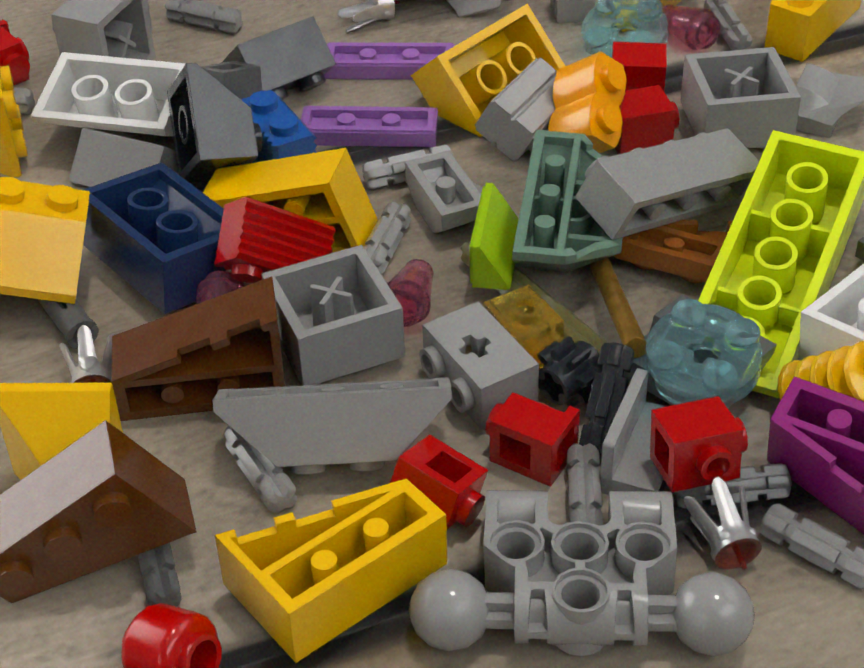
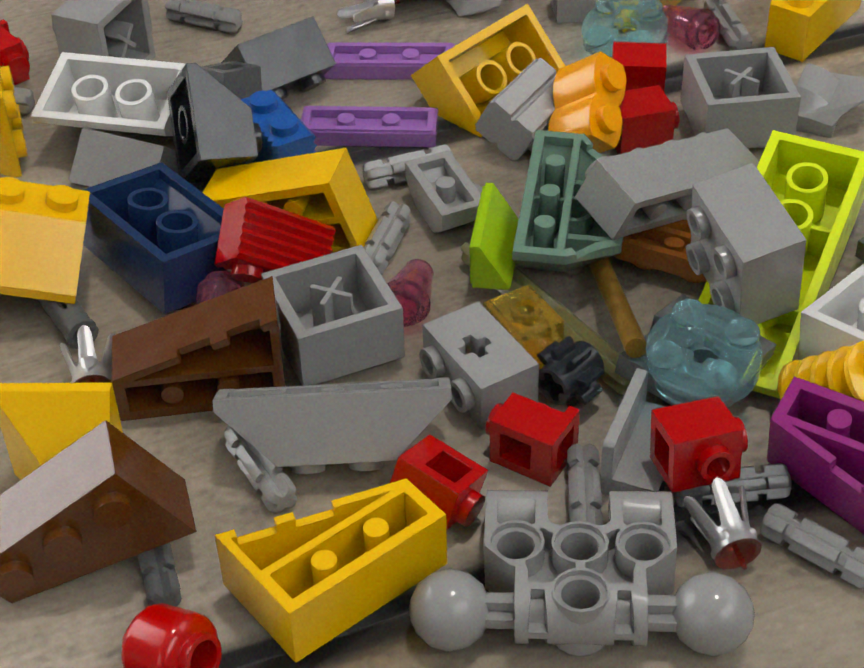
black axle [579,342,634,455] -> none
none -> light grey brick [686,163,806,328]

